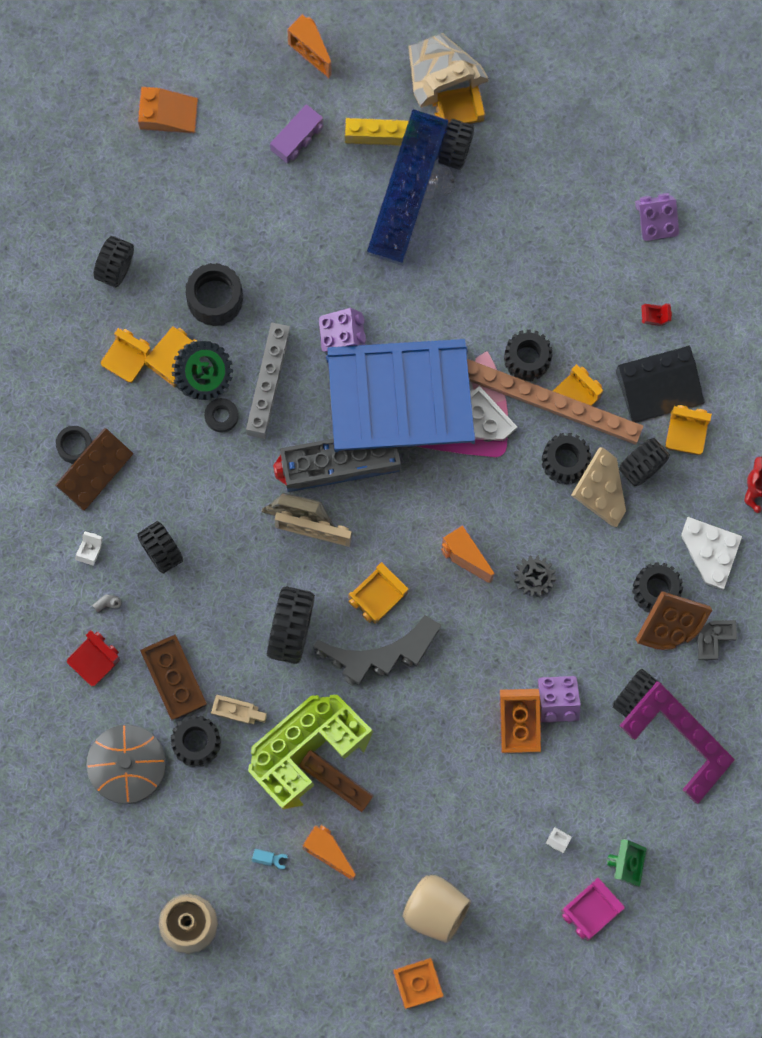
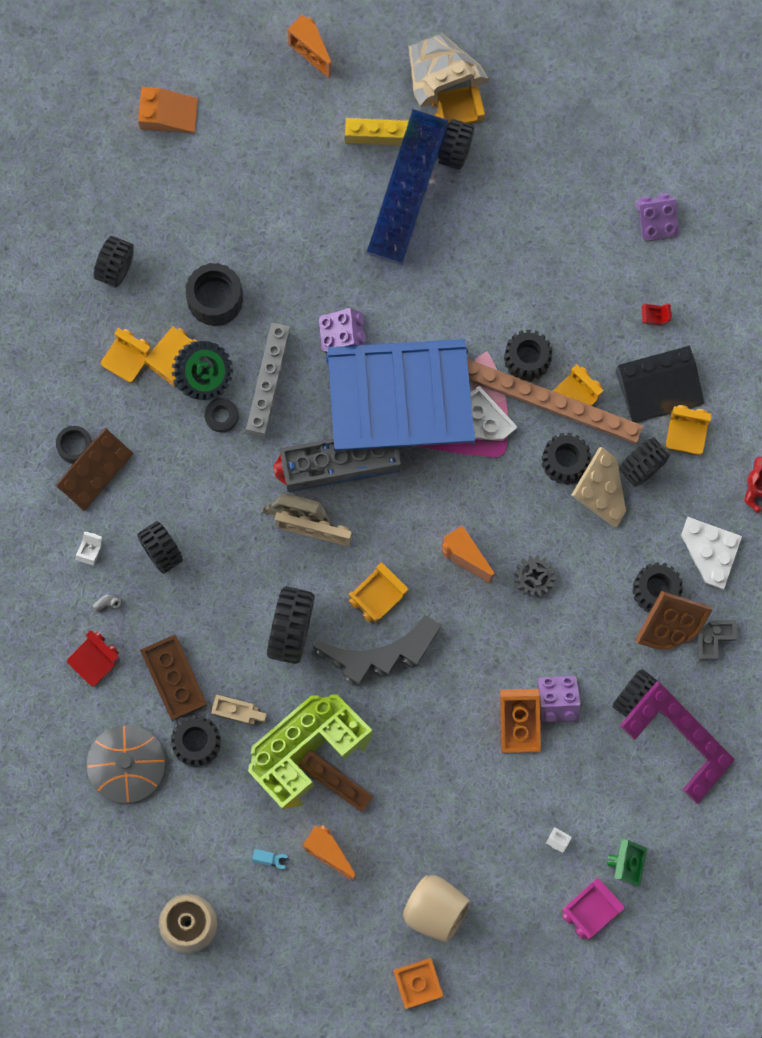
medium lavender brick [270,104,323,163] -> none

